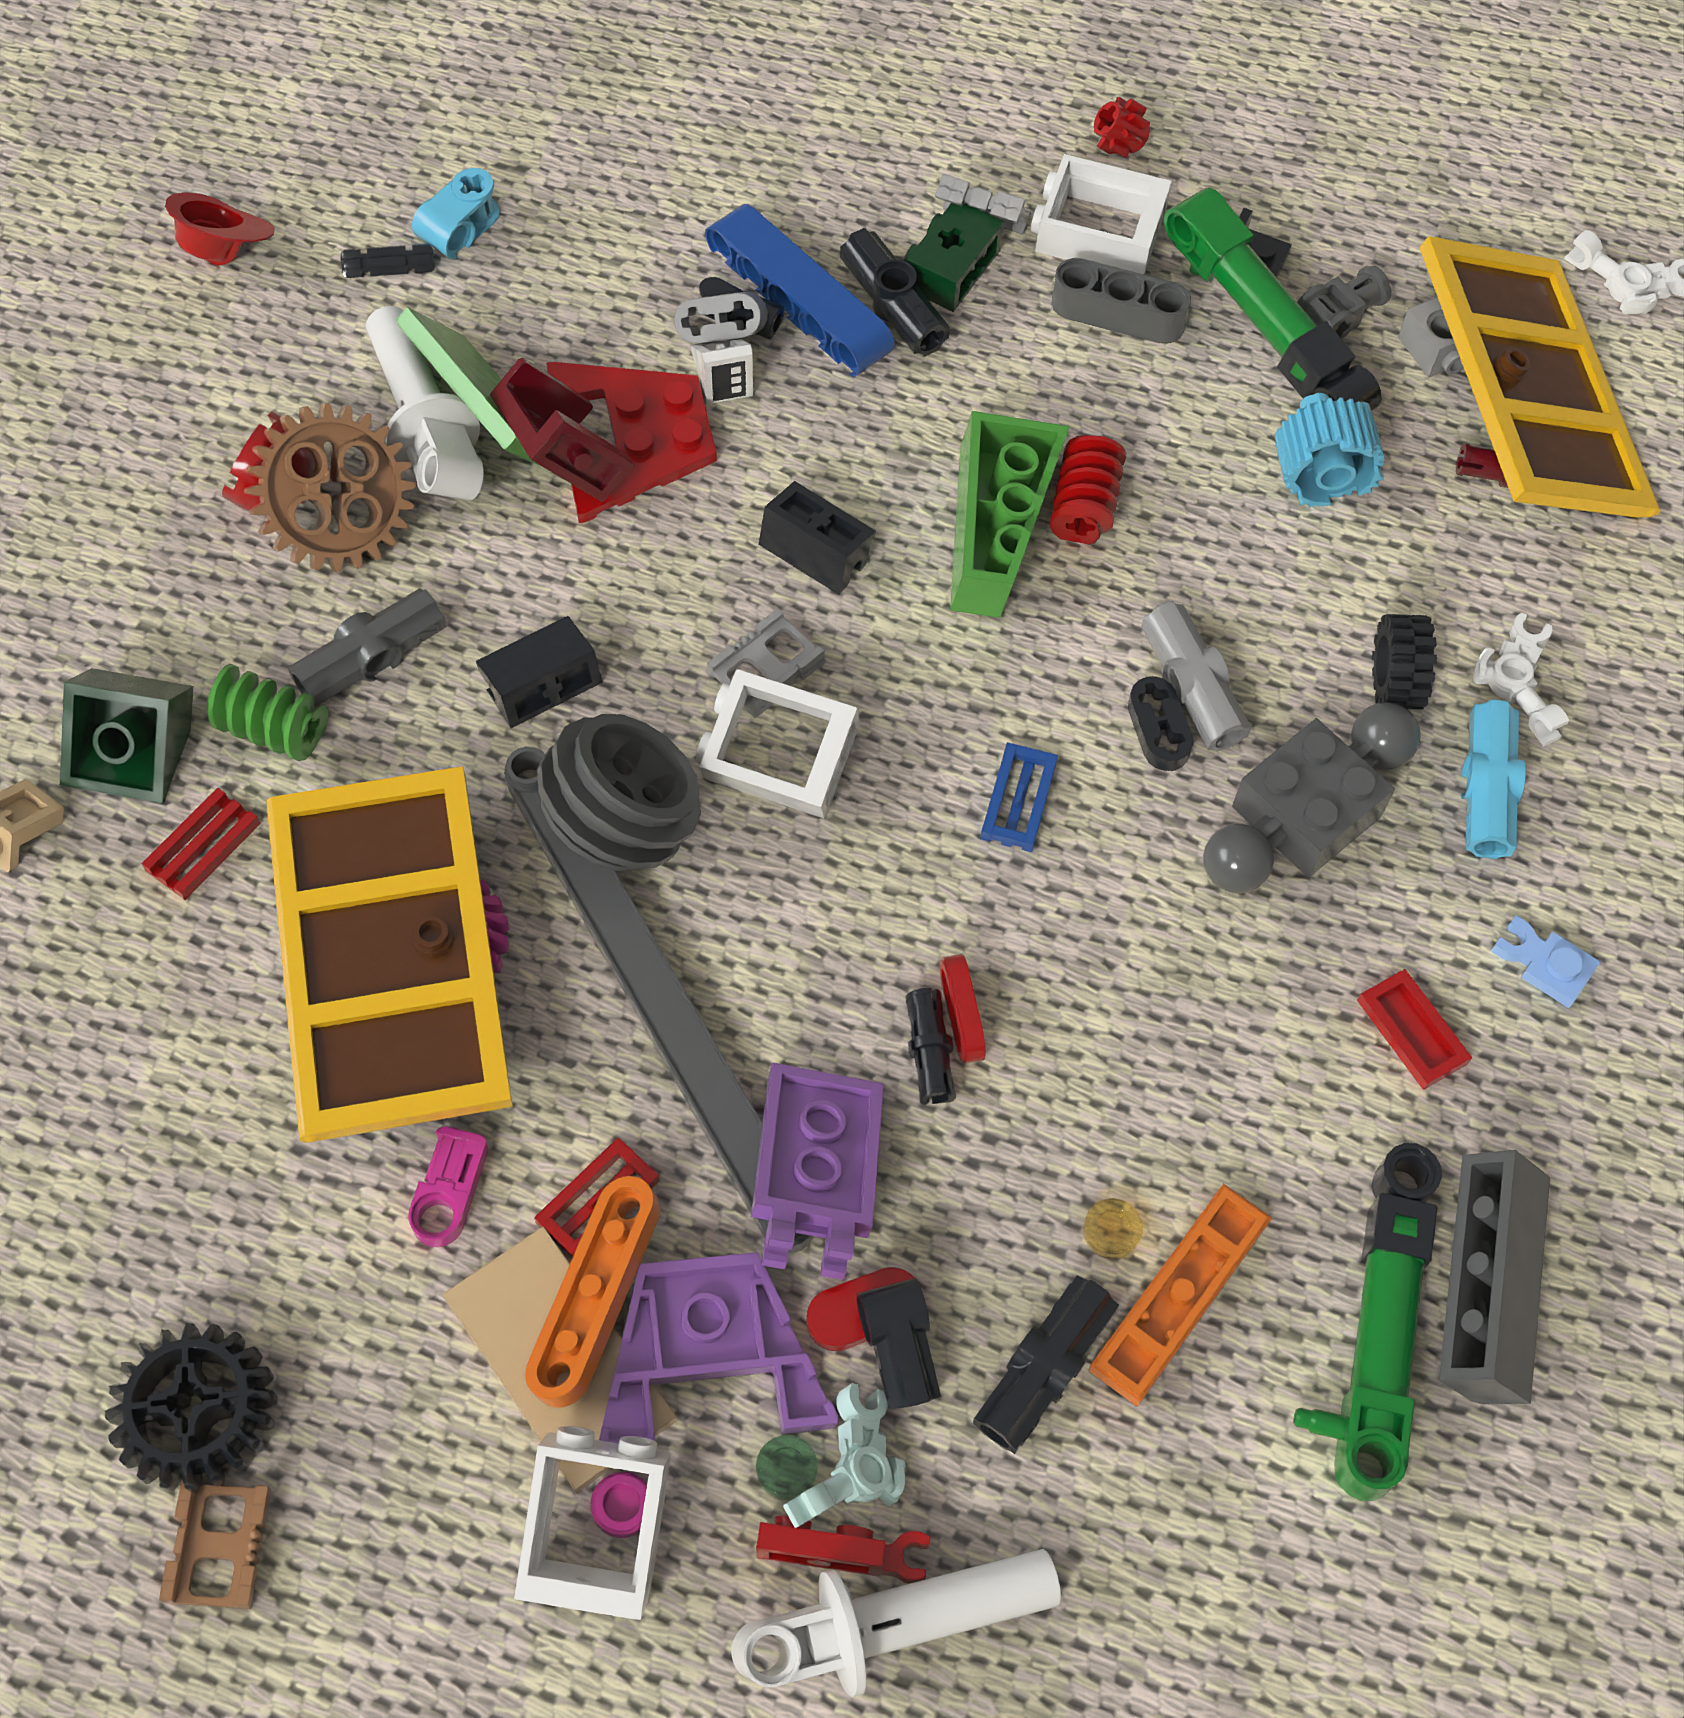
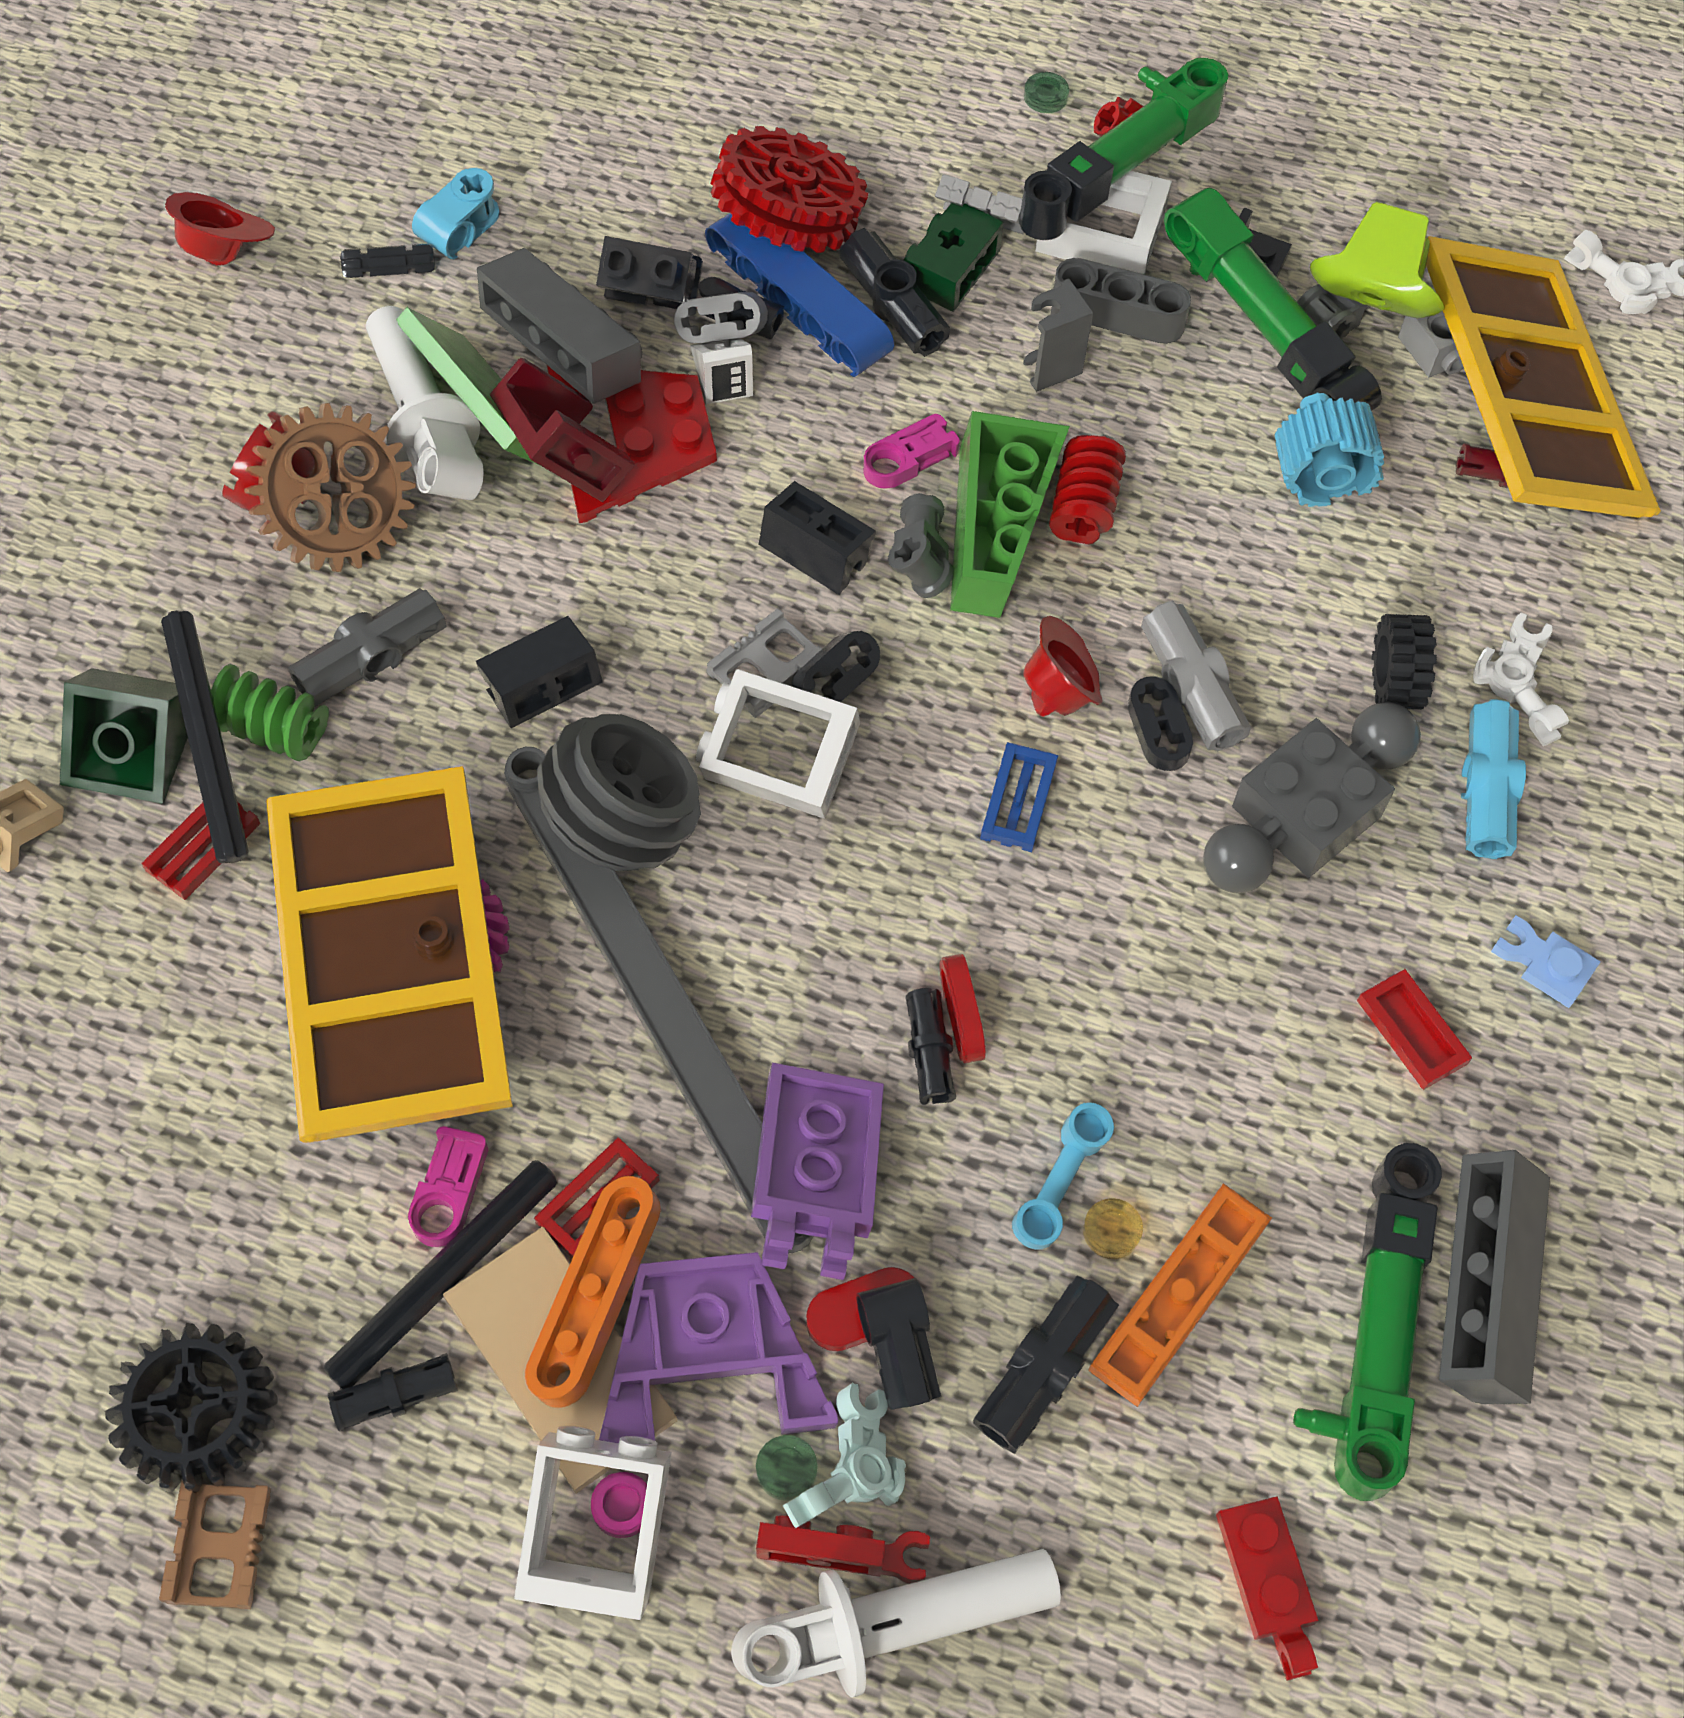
none -> black axle [161,610,249,863]
none -> black axle [324,1160,557,1389]
none -> black pin [328,1353,458,1432]
none -> dark grey brick [477,248,643,404]
none -> black hips [596,236,703,309]
none -> red piece [710,126,868,253]
none -> black beam [792,631,880,702]
none -> dark pink piece [863,414,960,489]
none -> dark grey connector [888,493,954,598]
none -> medium azure bar [1011,1103,1114,1250]
none -> piece [1019,58,1228,241]
none -> dark grey hinge [1023,279,1093,392]
none -> red piece [1023,615,1103,717]
none -> clear green tile [1024,72,1069,113]
none -> red plate [1216,1496,1319,1681]
none -> lime piece [1310,202,1444,318]

